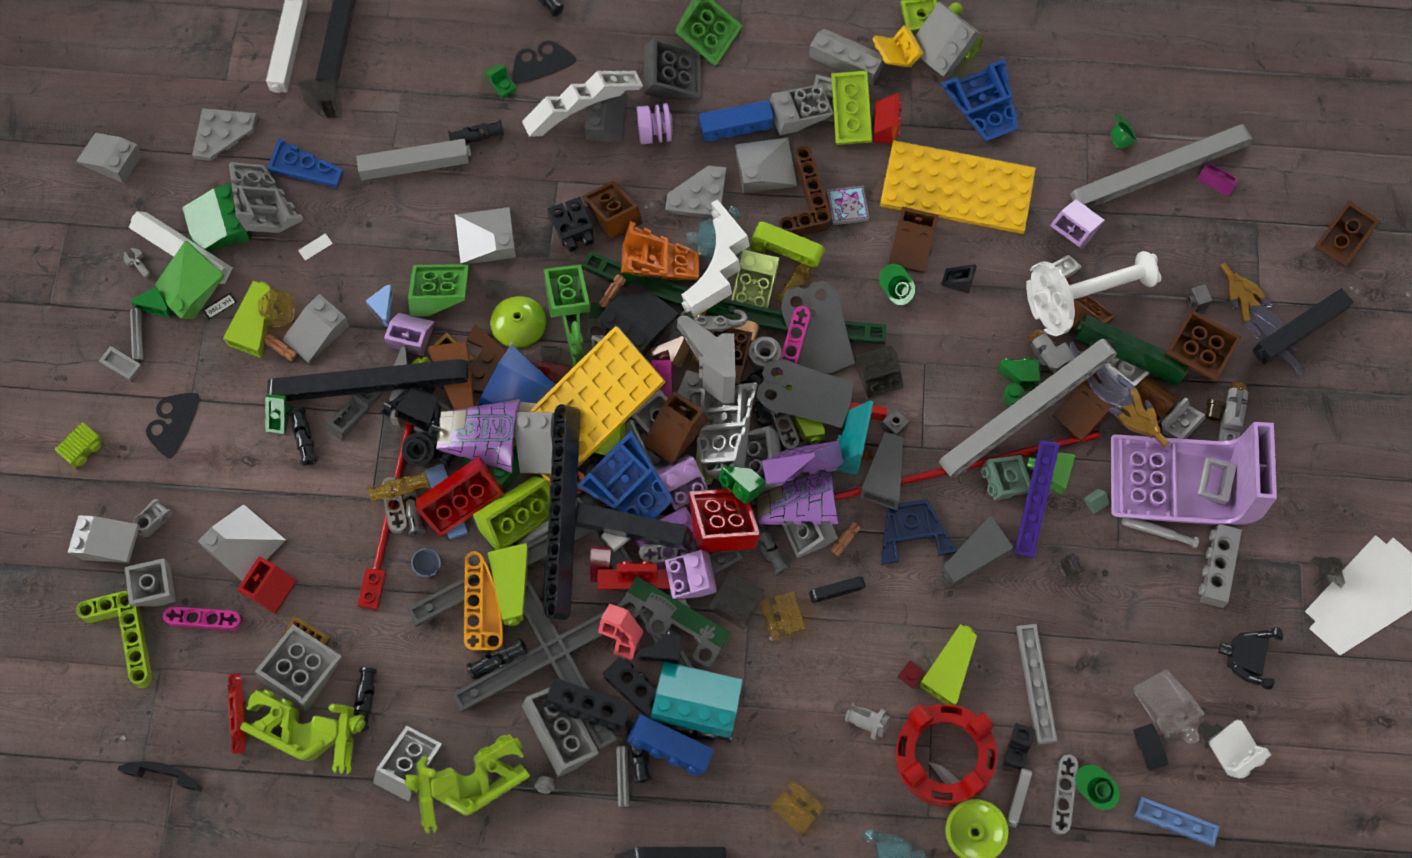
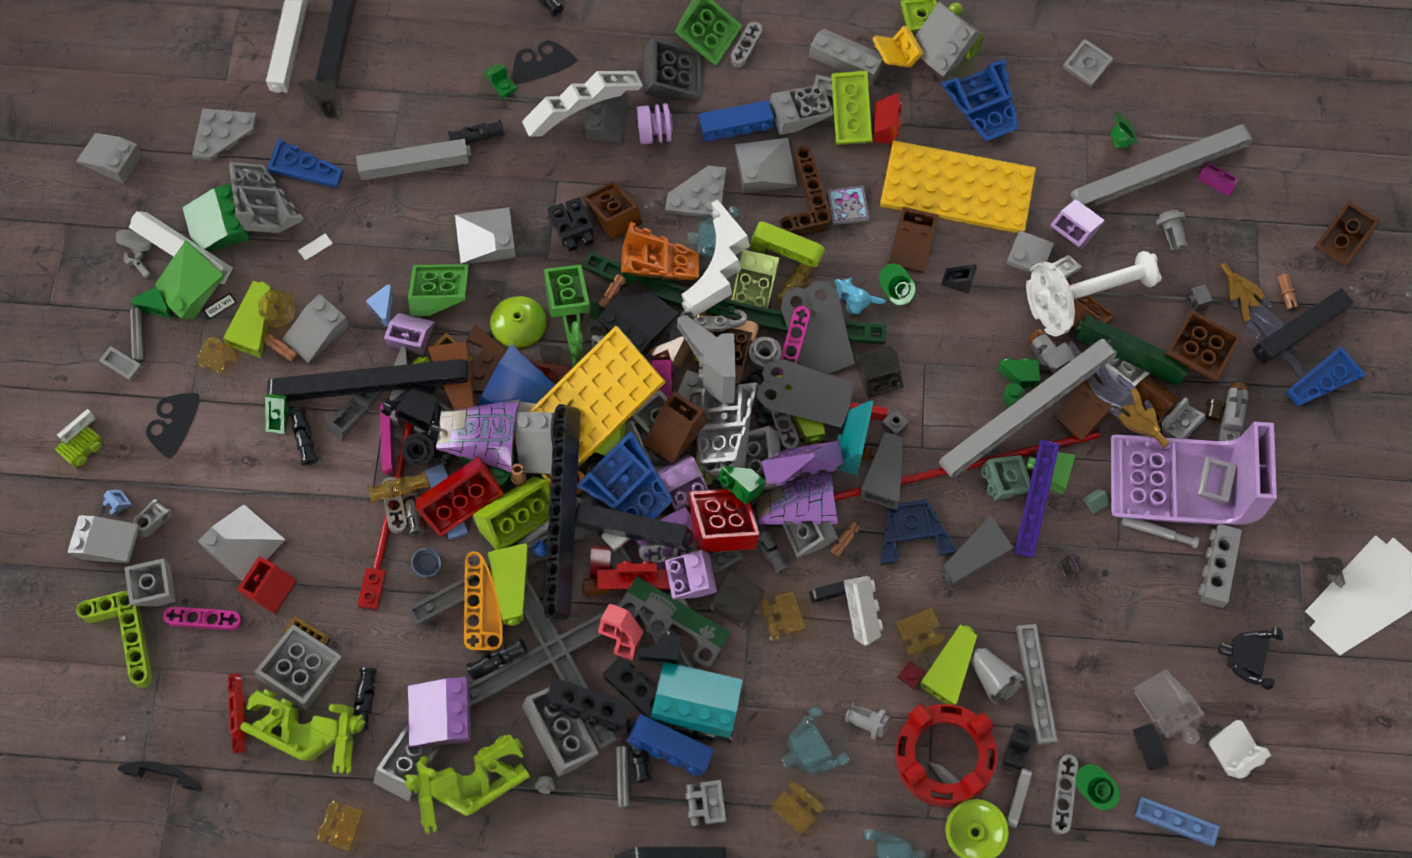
none -> white slope [57,409,96,444]
none -> light blue tile [103,490,131,515]
none -> light grey tile [116,230,152,251]
none -> clear yellow plate [197,337,236,374]
none -> clear yellow plate [316,801,364,852]
none -> dark pink beam [380,404,394,475]
none -> slope [408,677,471,747]
none -> nougat axle [511,464,526,488]
none -> blue hinge [531,539,547,557]
none -> reddish brown cone [582,577,611,597]
none -> light grey plate [685,780,726,827]
none -> light grey beam [731,22,762,68]
none -> clear light blue torso [781,707,849,773]
none -> medium azure animal [835,277,886,315]
none -> white slope [844,576,883,645]
none -> clear yellow plate [895,608,945,654]
none -> light grey cone [970,648,1024,705]
none -> light grey plate [1006,230,1054,273]
none -> light grey plate [1063,39,1113,87]
none -> light grey piece [1156,209,1188,251]
none -> nougat axle [1278,274,1299,311]
none -> blue wing [1285,346,1366,407]

